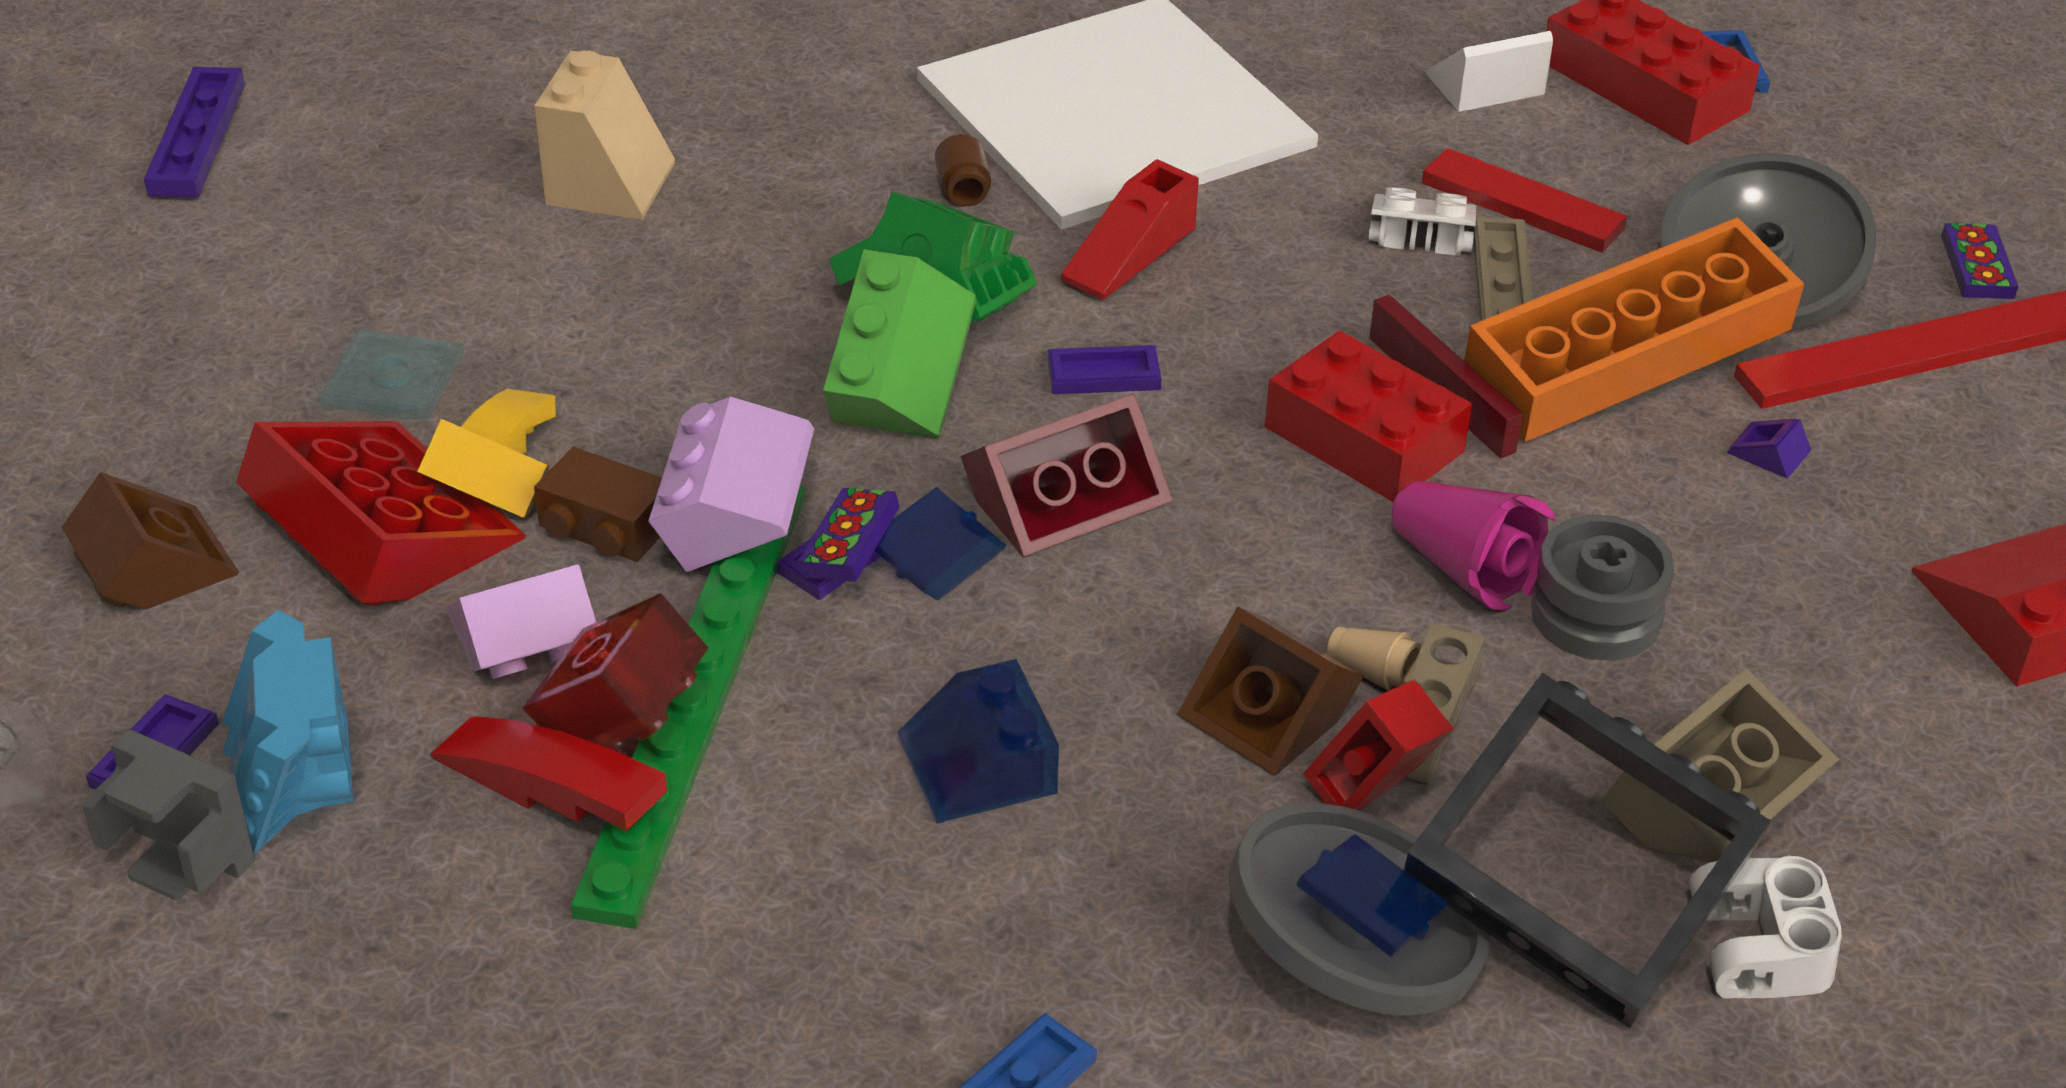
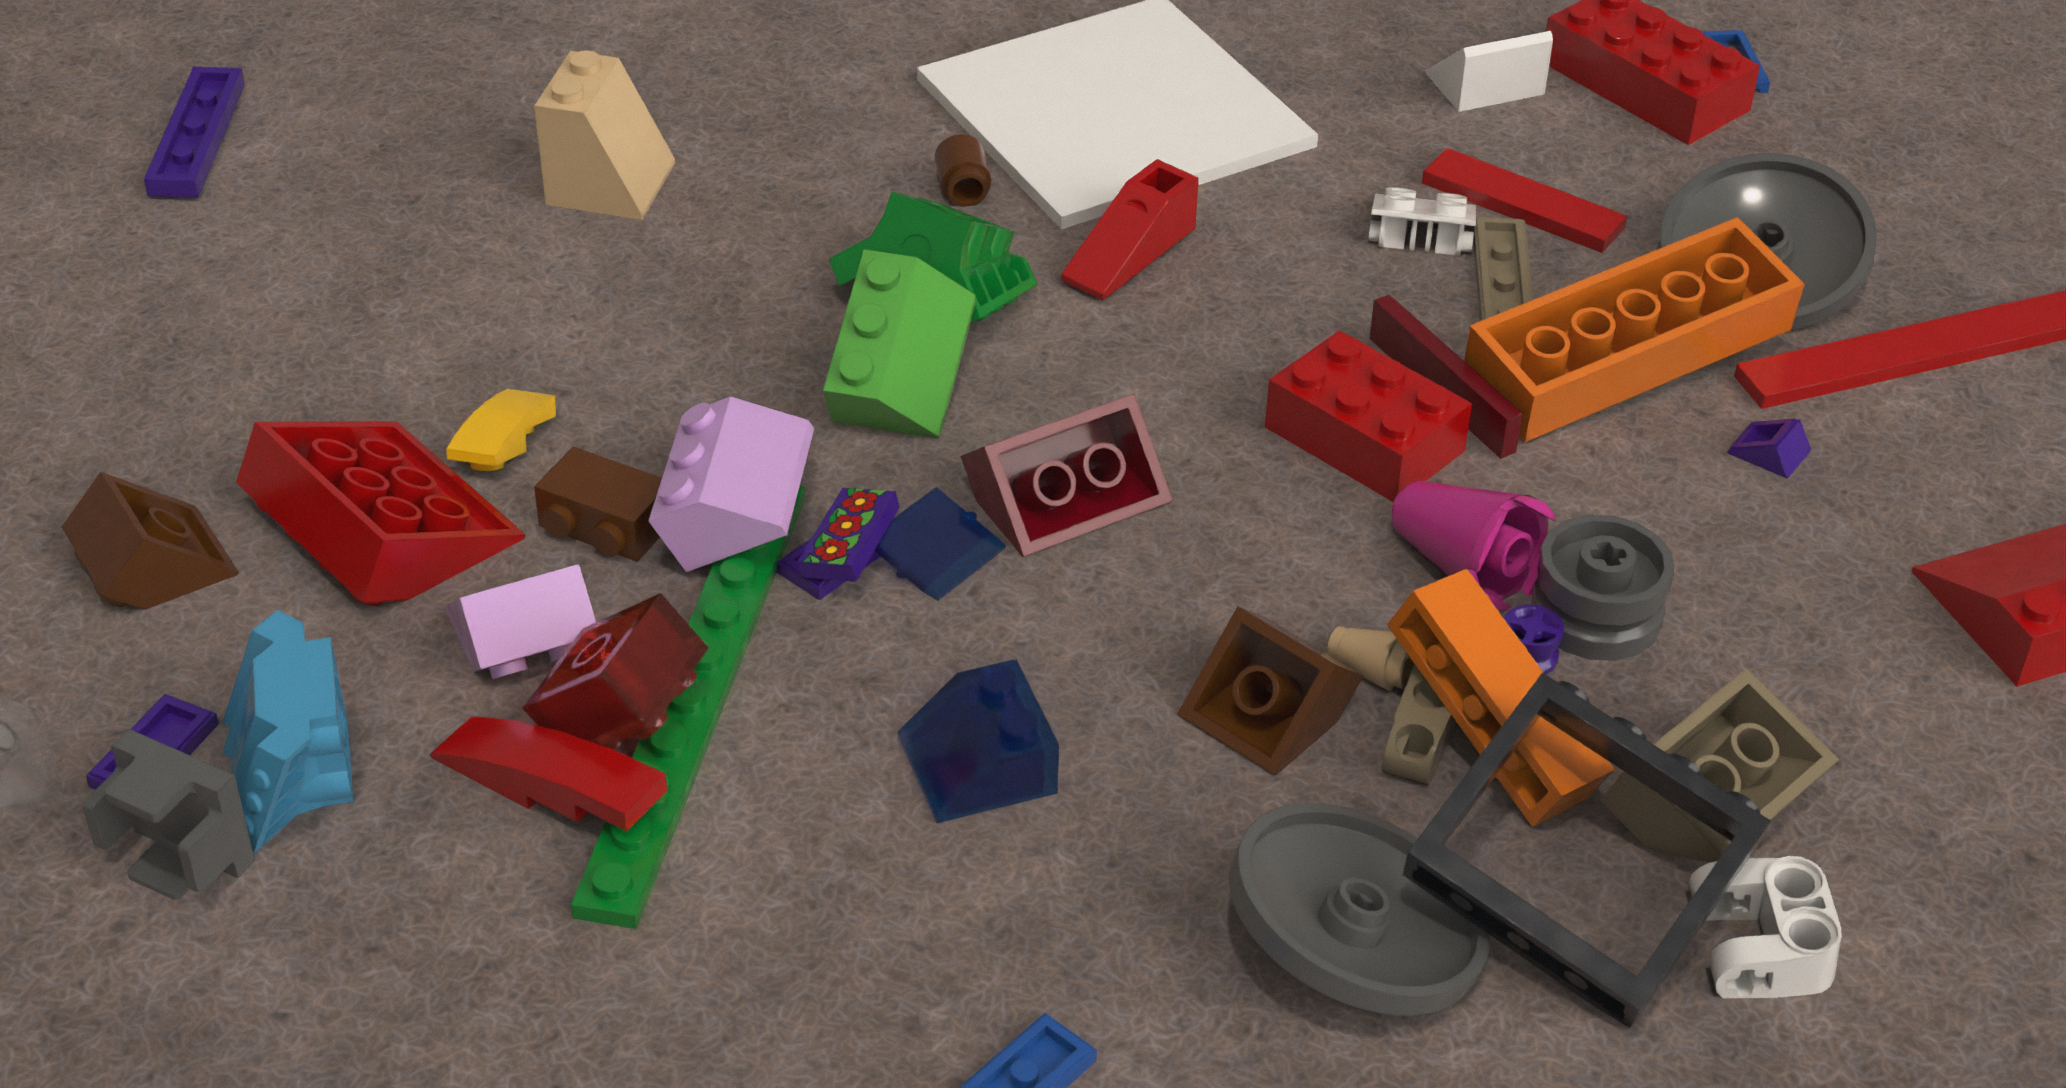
clear light blue tile [319,329,464,422] -> none
yellow tile [417,419,550,519] -> none
dark purple tile [1047,345,1162,394] -> none
clear blue piece [1296,834,1448,957] -> none
red slope [1303,679,1454,811] -> none
tile [1941,223,2018,299] -> none
none -> orange brick [1387,569,1615,827]
none -> dark purple wheel [1504,604,1564,674]

